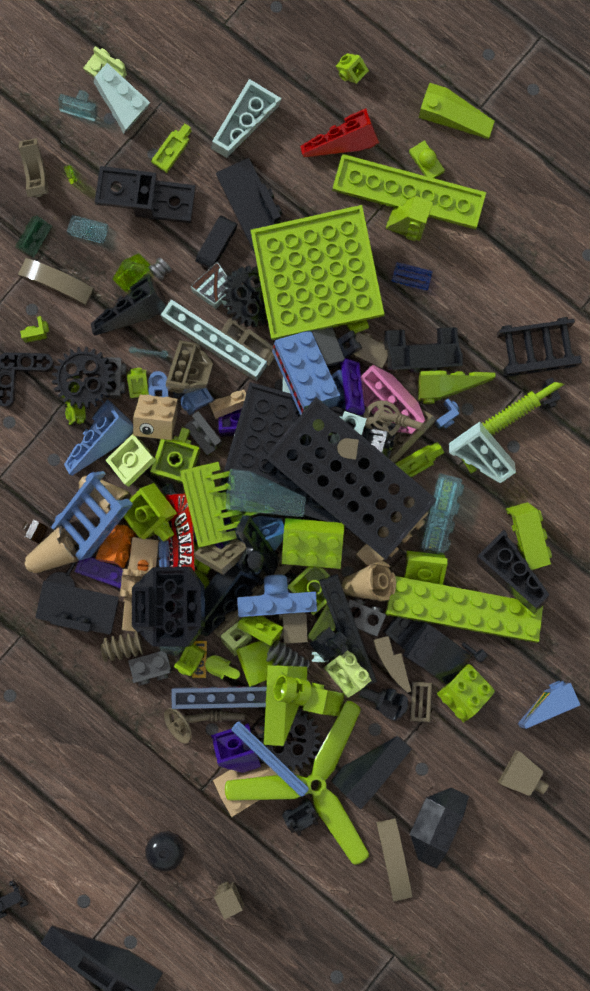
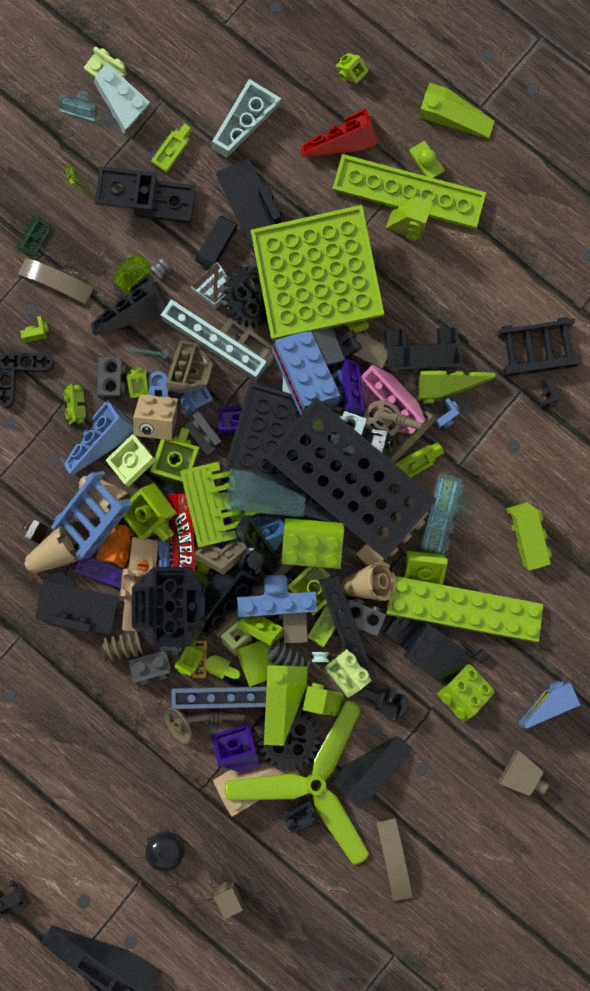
dark tan arch [19,138,48,197] -> none
black gear [52,347,115,409] -> none
clear light blue tile [67,215,109,244] -> none
tan plate [209,389,246,419] -> none
medium blue axle [231,721,308,797] -> none
lime wheel [273,675,311,706] -> none
black brick [310,627,349,661] -> none
dark tan tile [337,438,359,460] -> none
dark tan slope [372,636,411,692] -> none
clear blue tile [392,262,433,290] -> none
dark tan tile [410,682,432,722] -> none
black wedge [410,787,469,869] -> none
light aqua wedge [449,422,516,483] -> none
lime piece [462,382,565,474] -> none
black wedge [476,530,549,614] -> none

